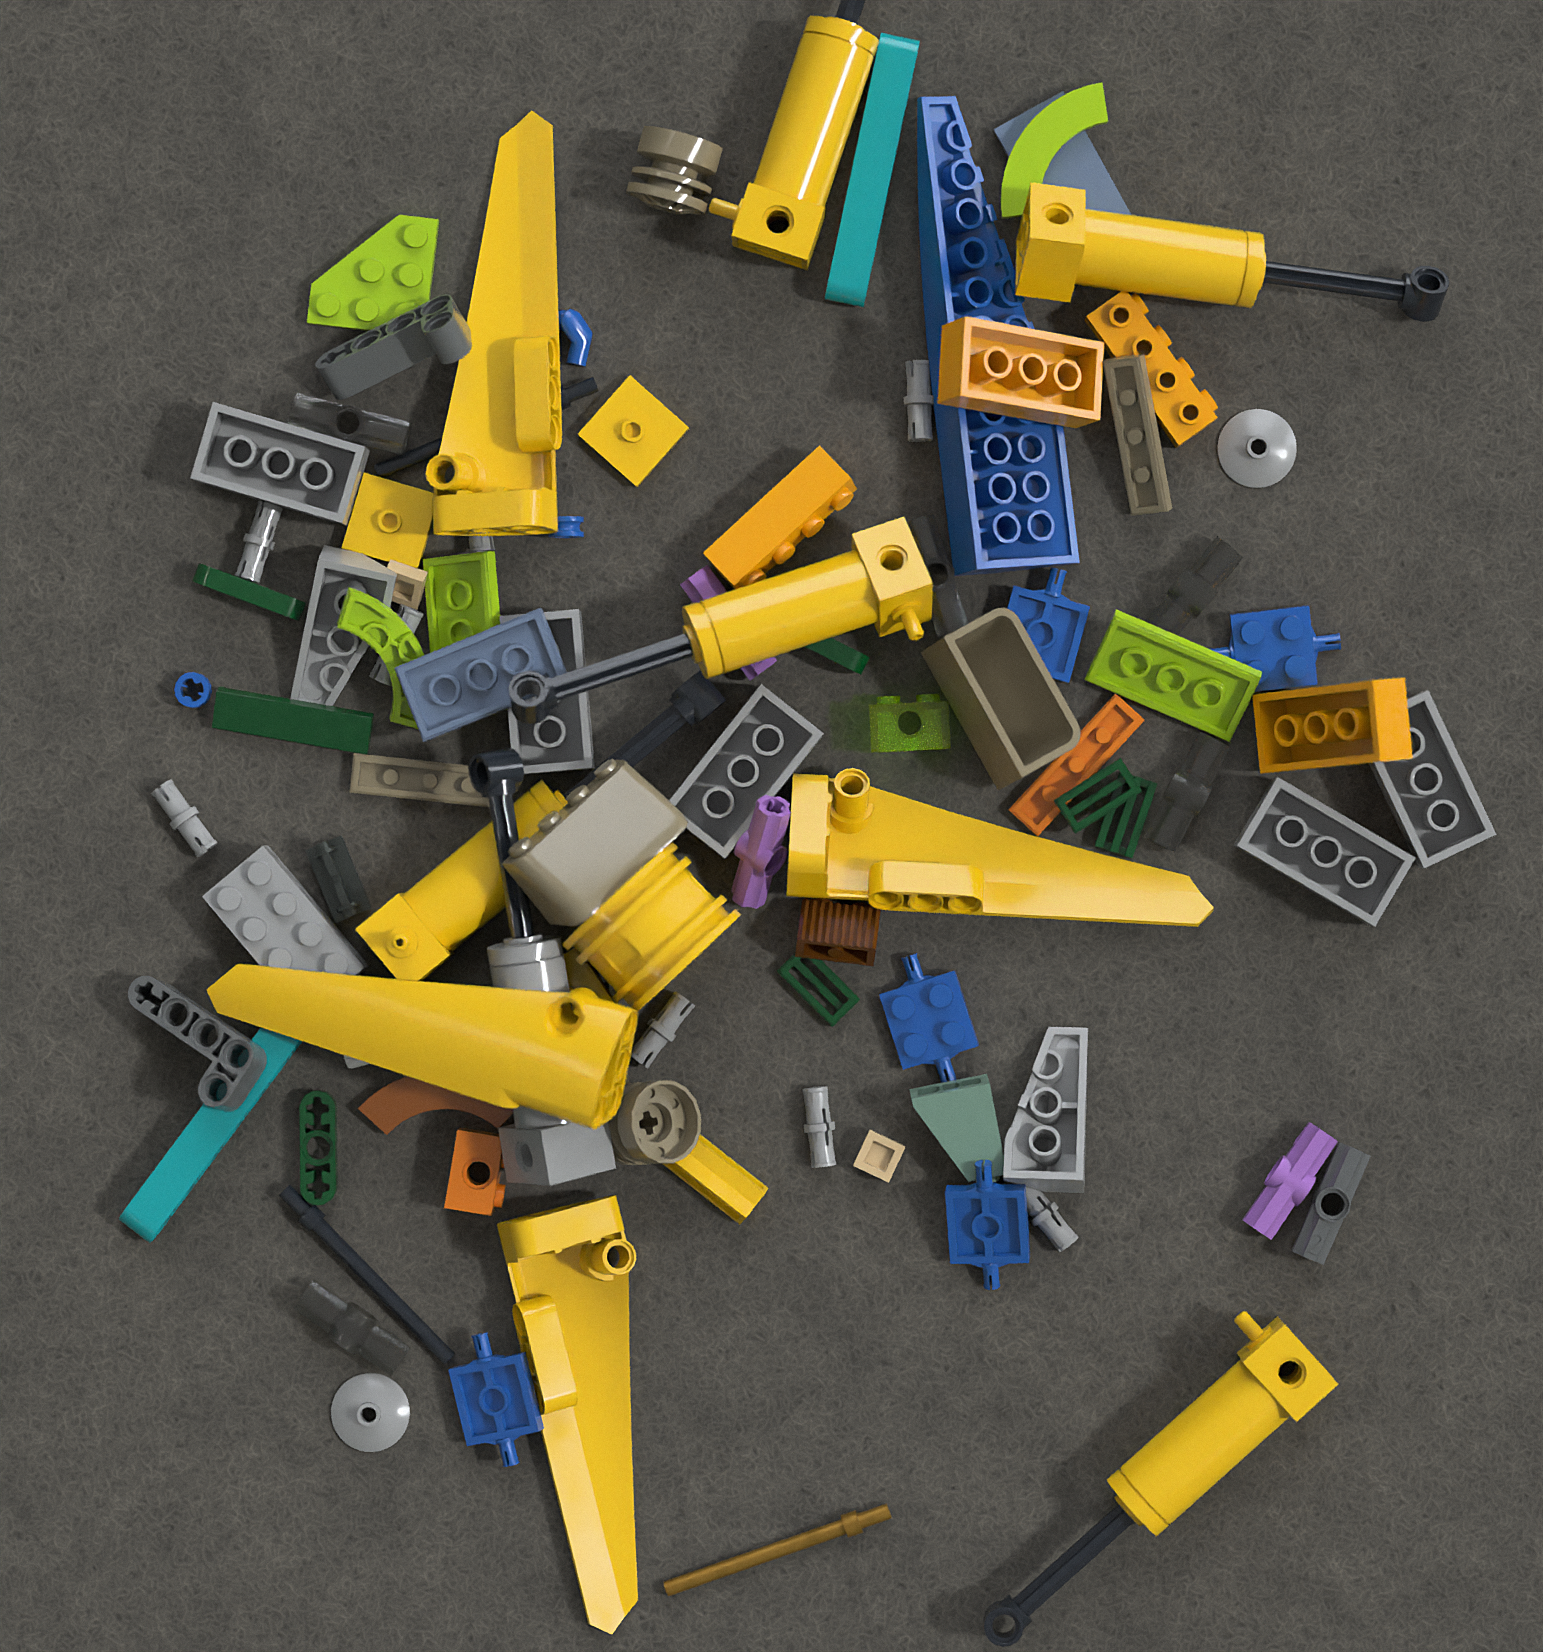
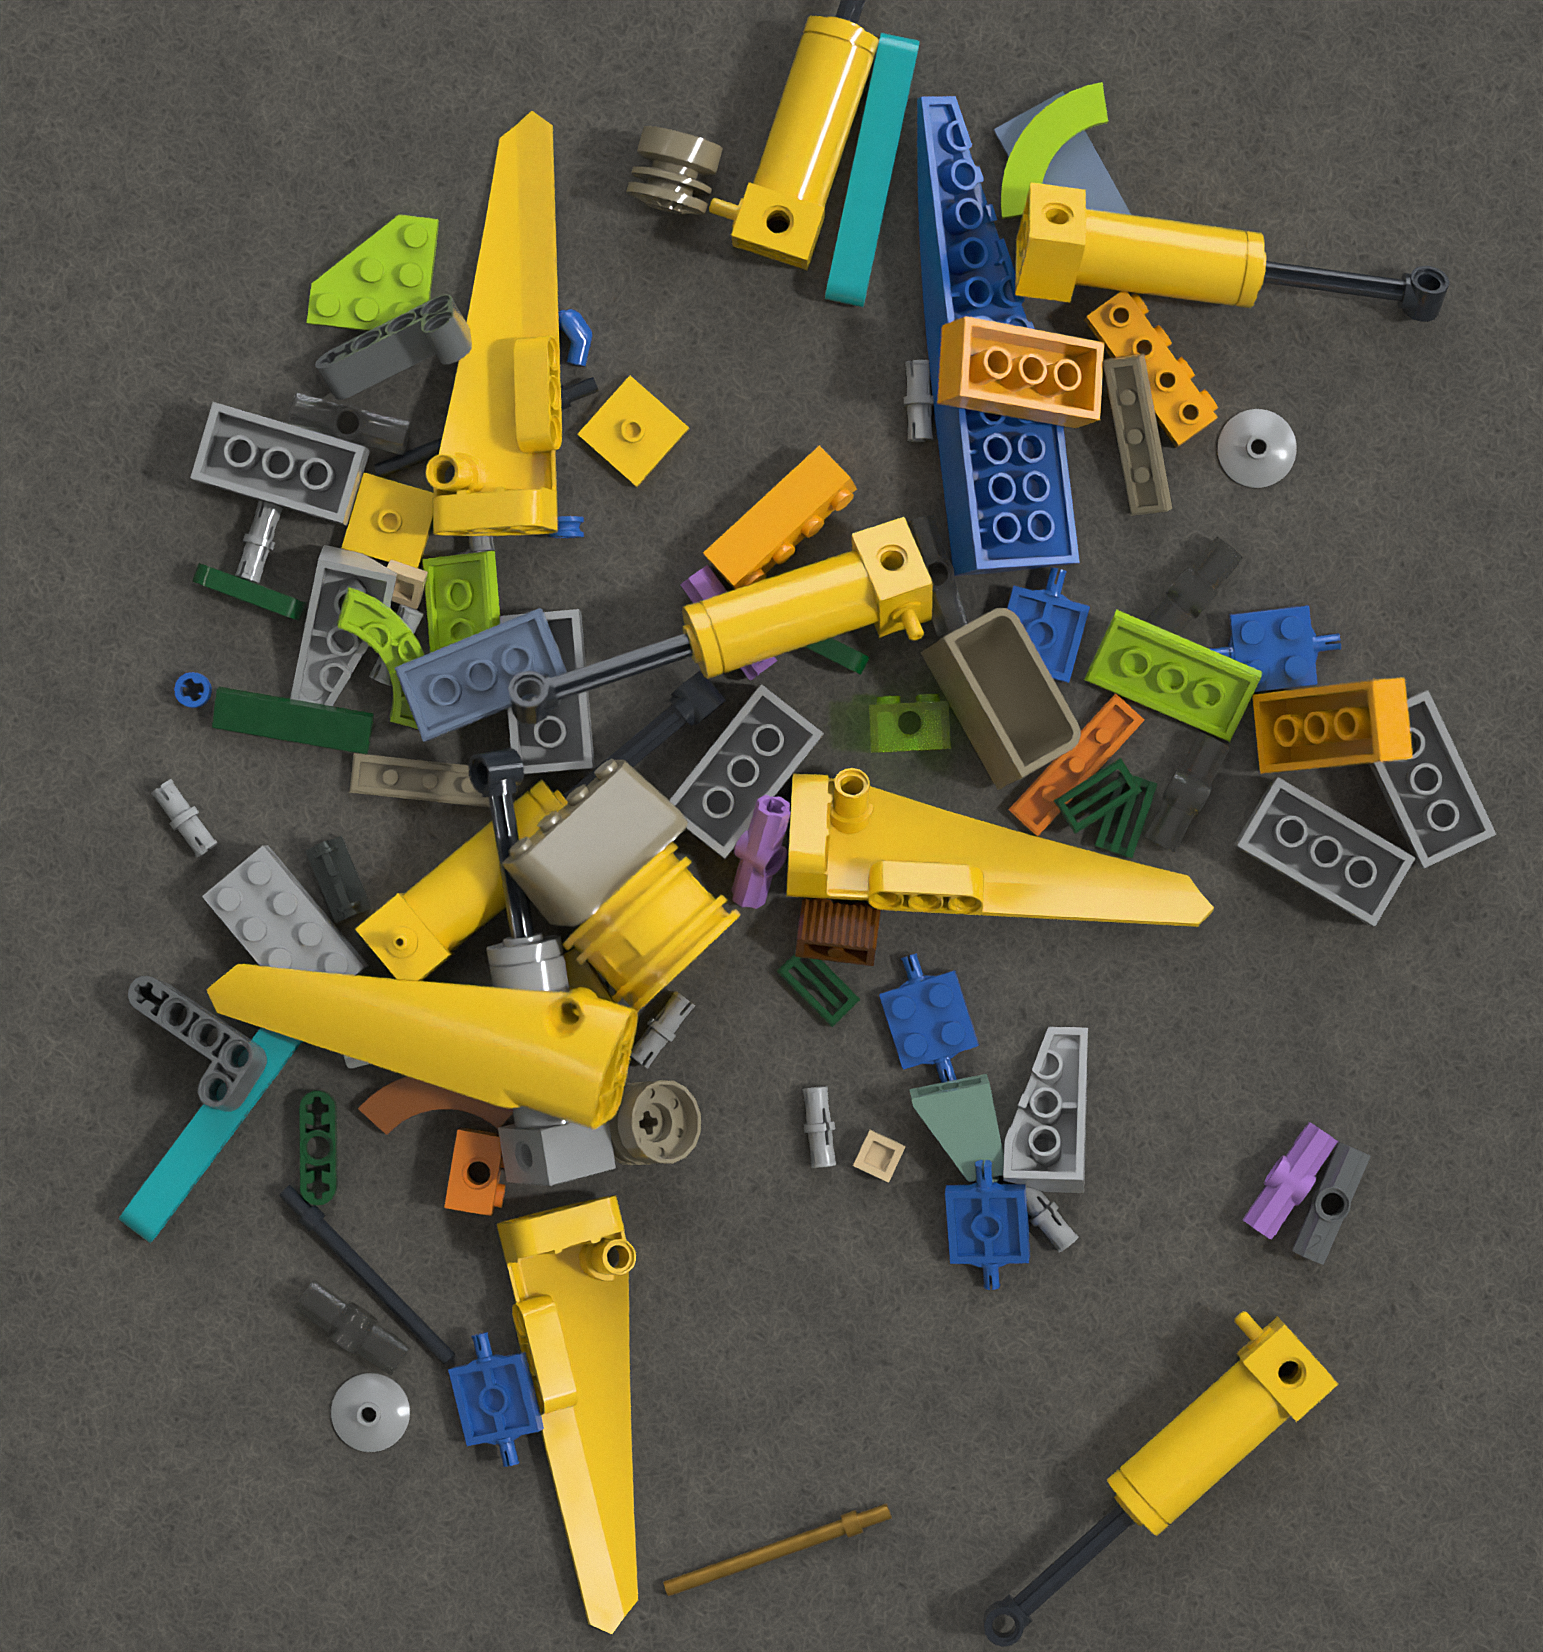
yellow piece [663,1134,768,1225] -> none

